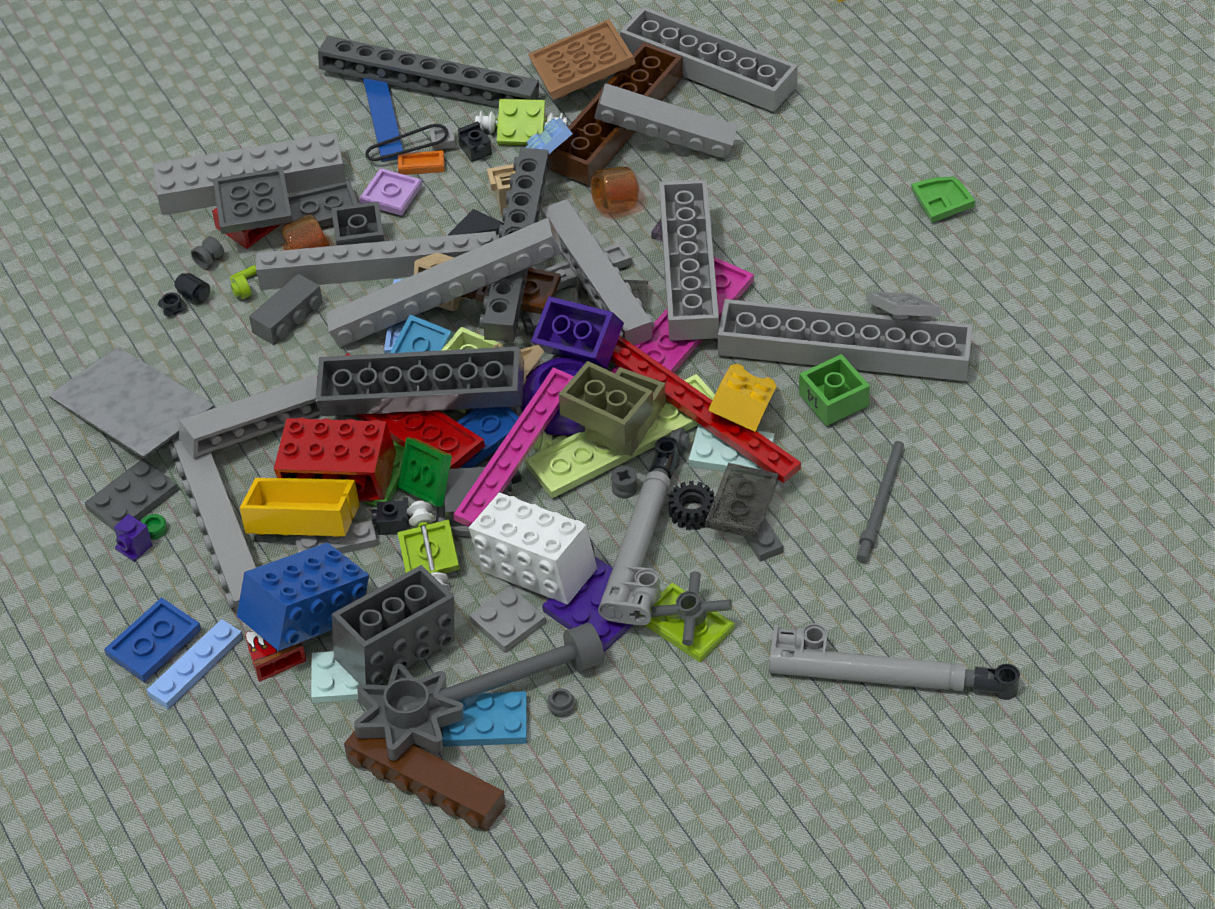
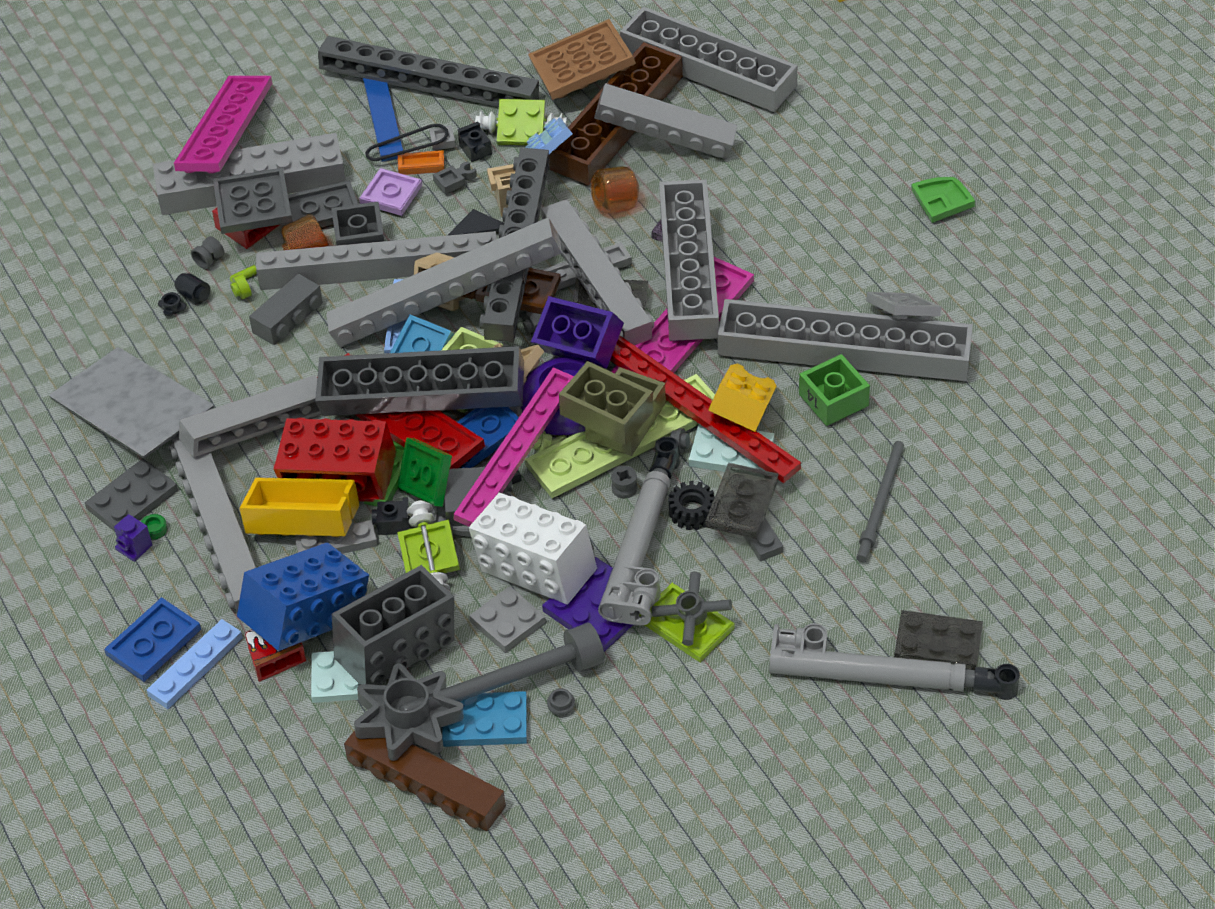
none -> dark pink plate [174,76,273,173]
none -> dark grey plate [433,161,477,194]
none -> clear smoke plate [894,610,983,670]

